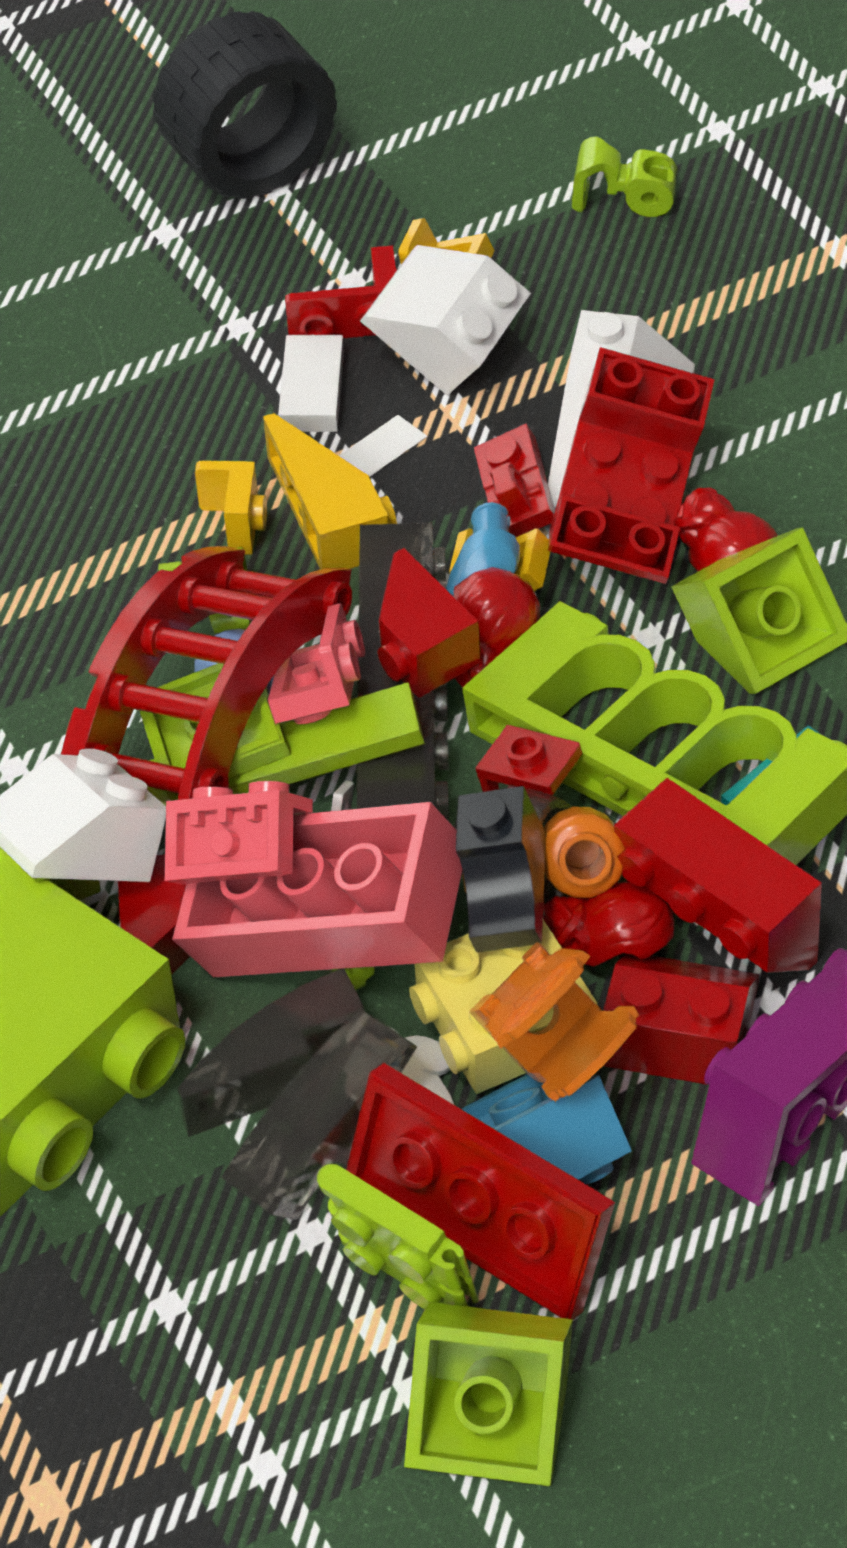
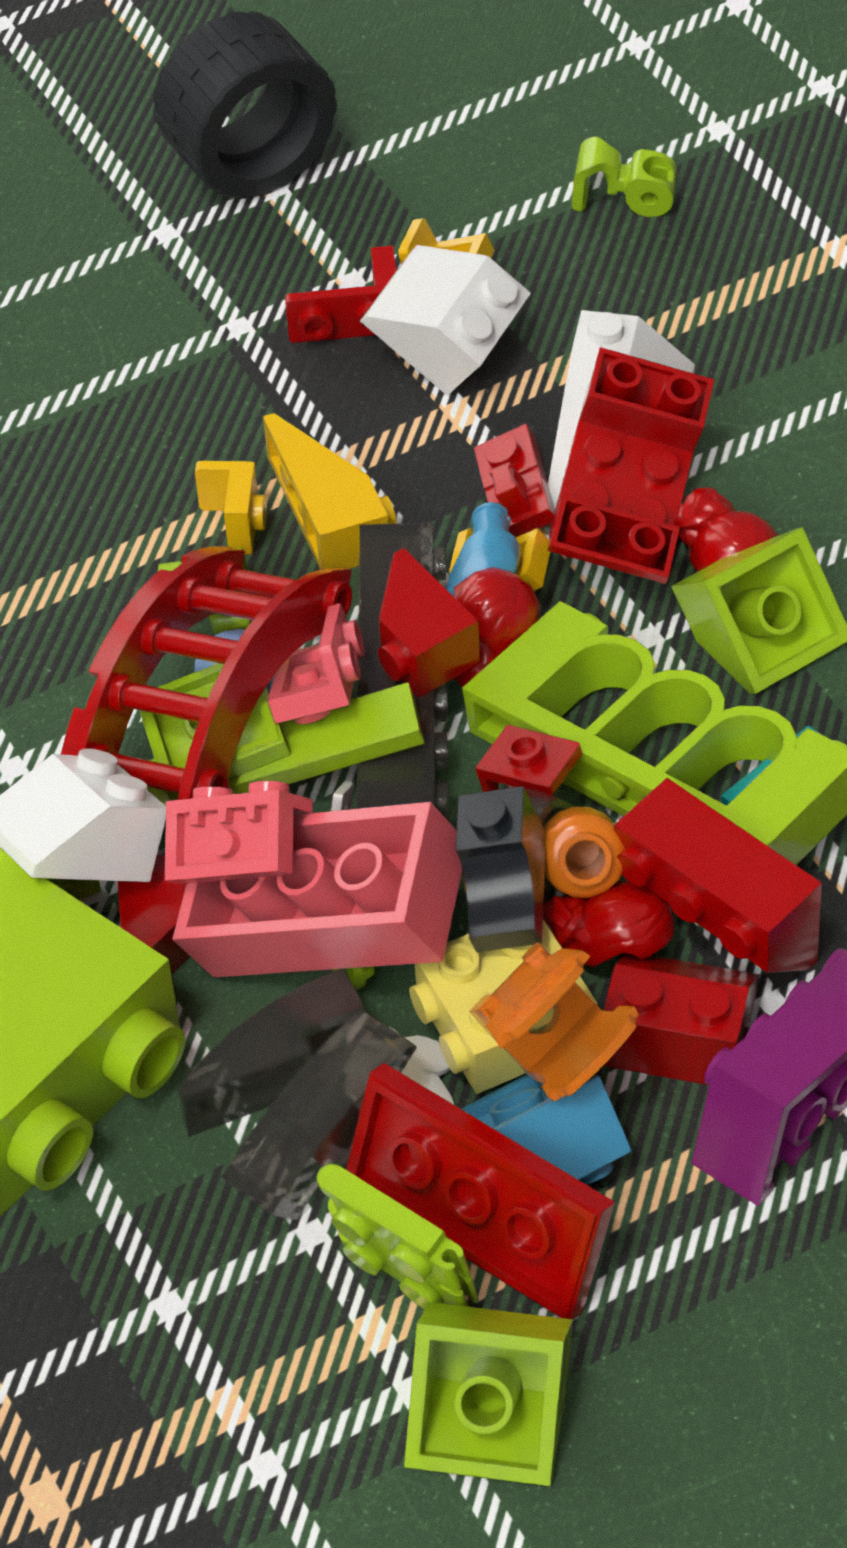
white tile [278,335,344,432] -> none
white sticker [339,415,428,477] -> none

